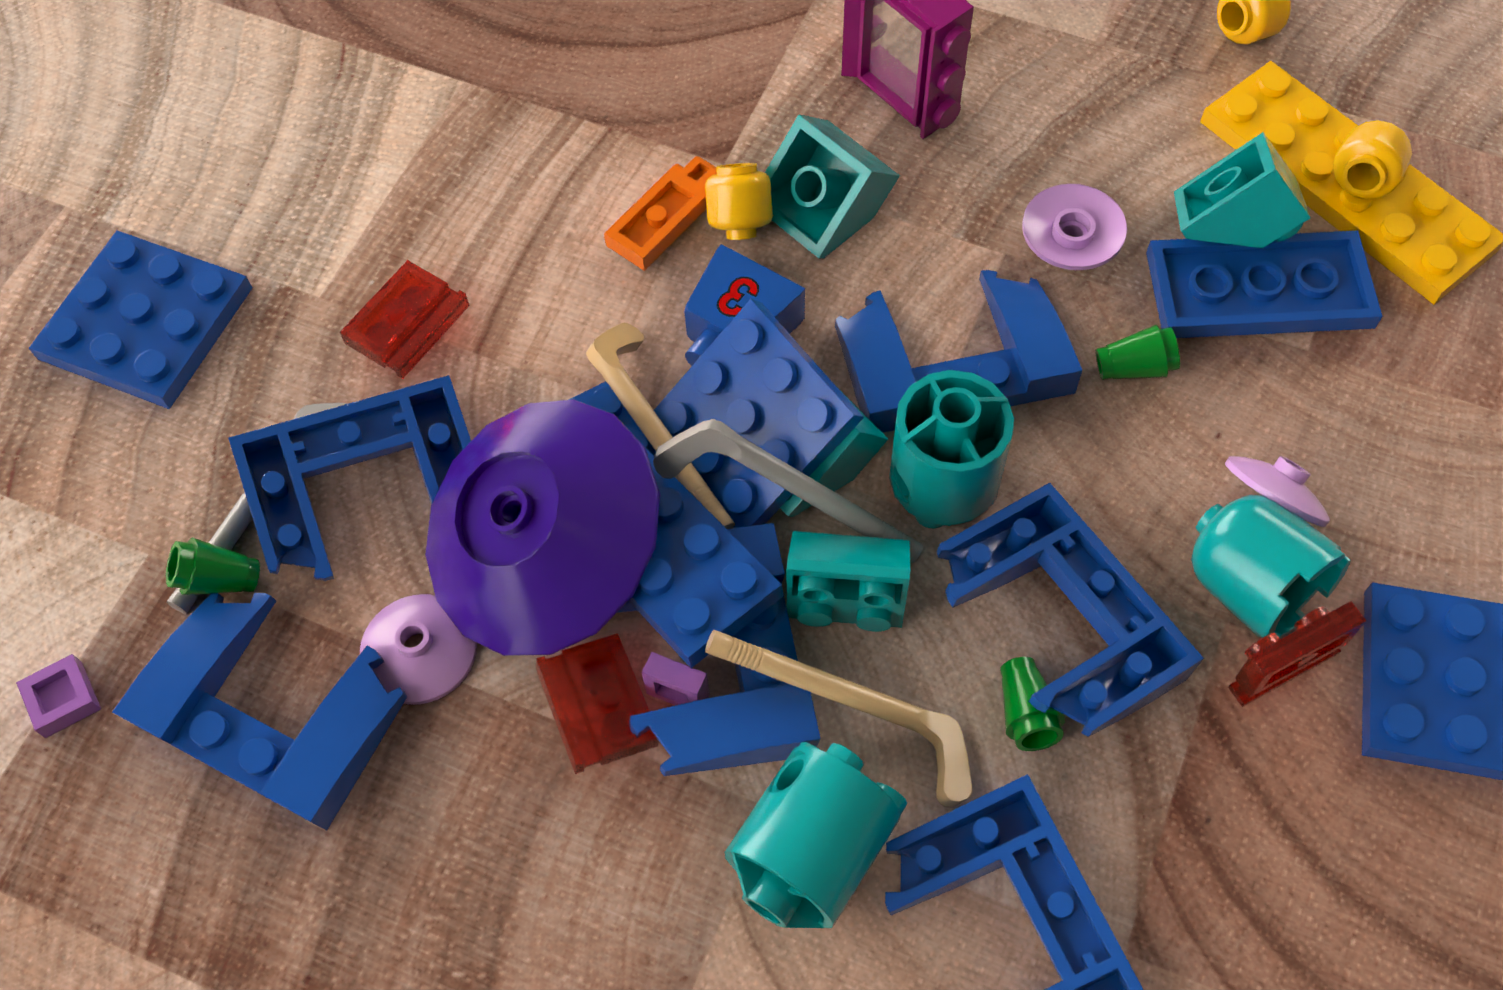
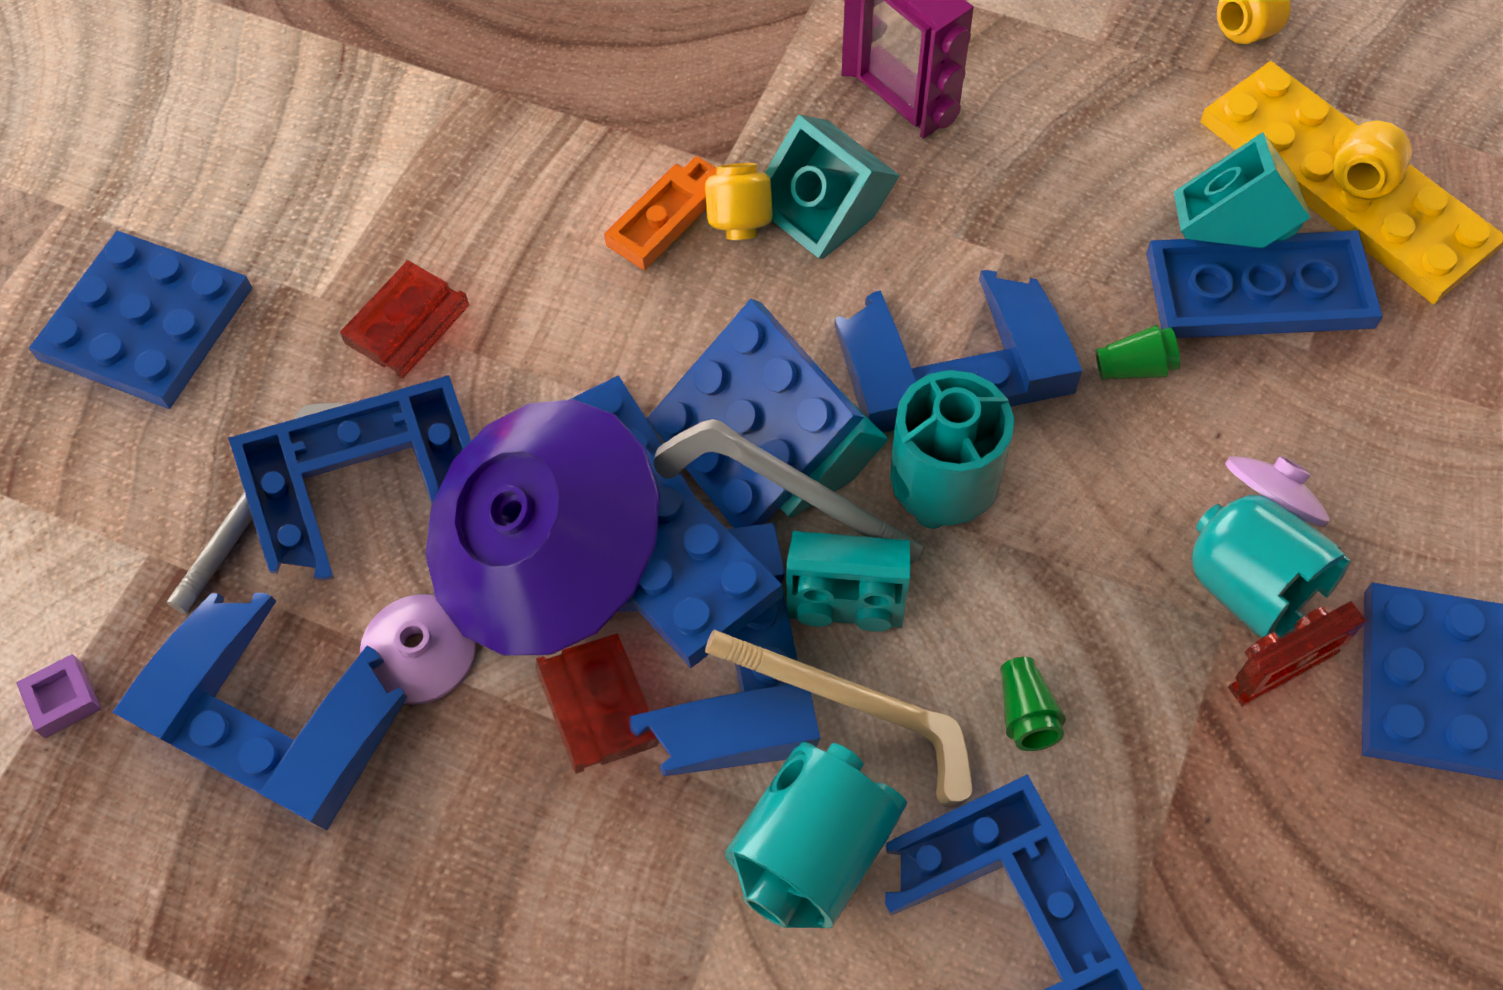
green cone [166,537,260,595] -> none
tan piece [586,323,735,529] -> none
medium lavender tile [641,652,710,705] -> none
blue torso [684,244,805,366] -> none
blue wedge [936,483,1204,737] -> none
lavender dish [1022,184,1127,270] -> none

